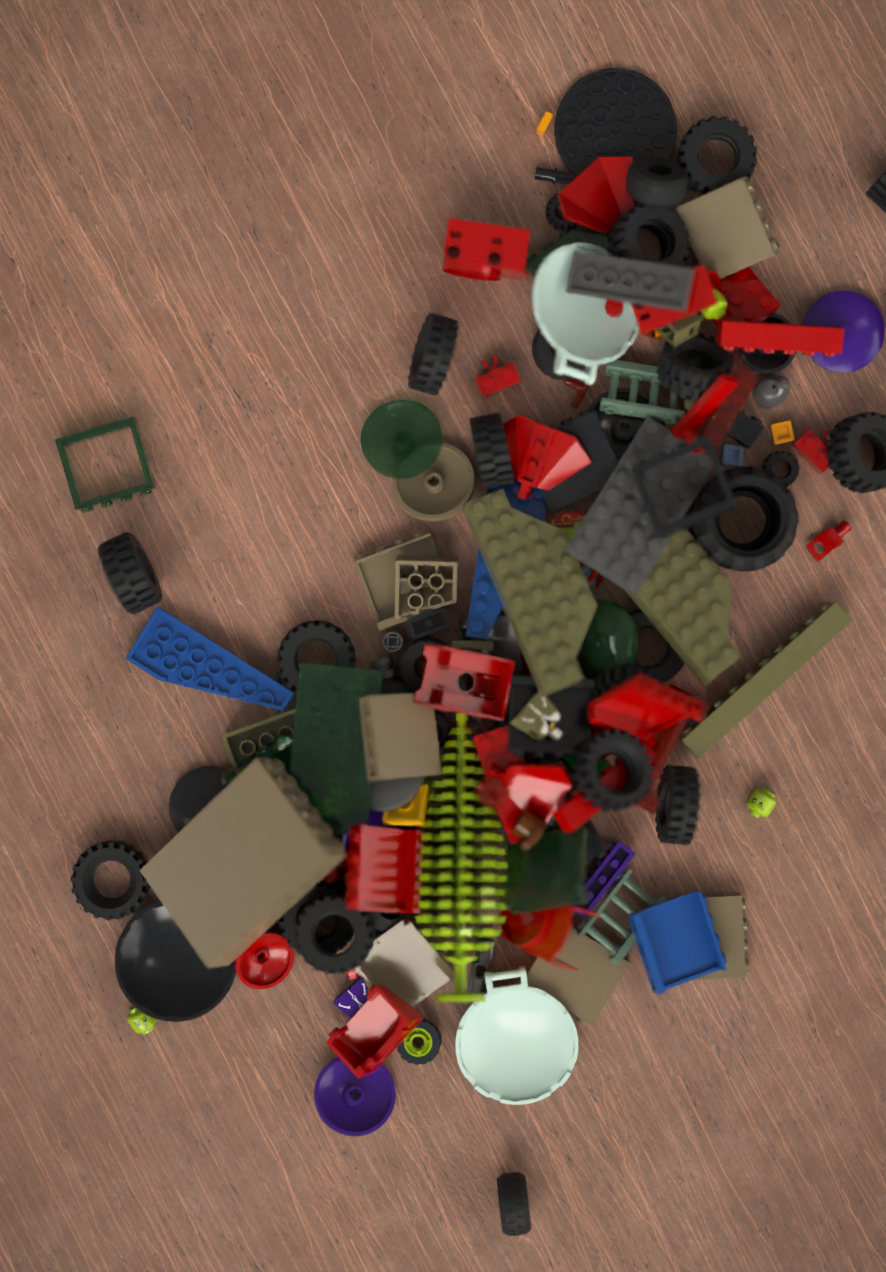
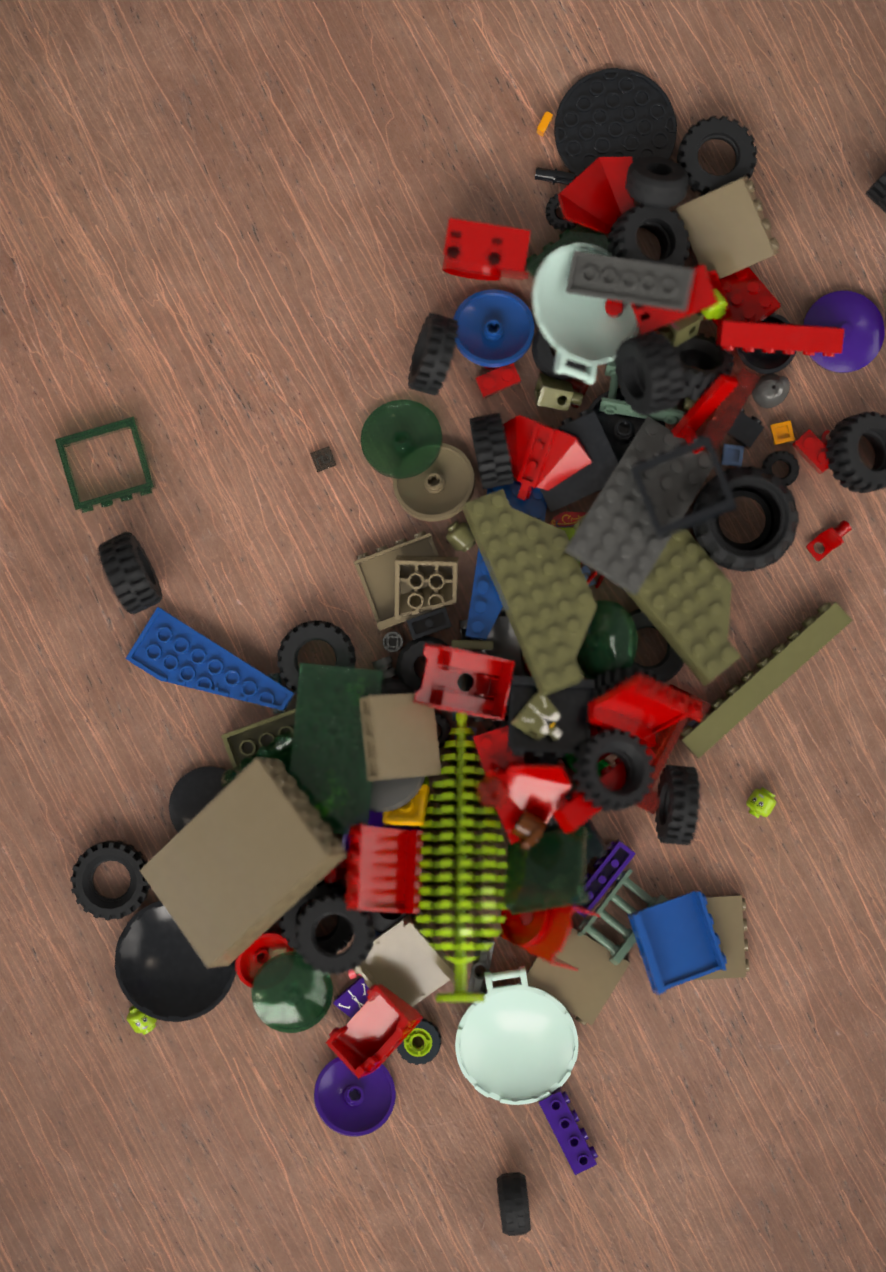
none -> clear green dish [251,952,333,1033]
none -> clear smoke tile [310,446,337,473]
none -> olive head [446,521,476,552]
none -> blue dish [453,289,534,367]
none -> olive torso [534,373,583,411]
none -> dark purple brick [538,1087,598,1175]
none -> black tyre [615,332,684,416]

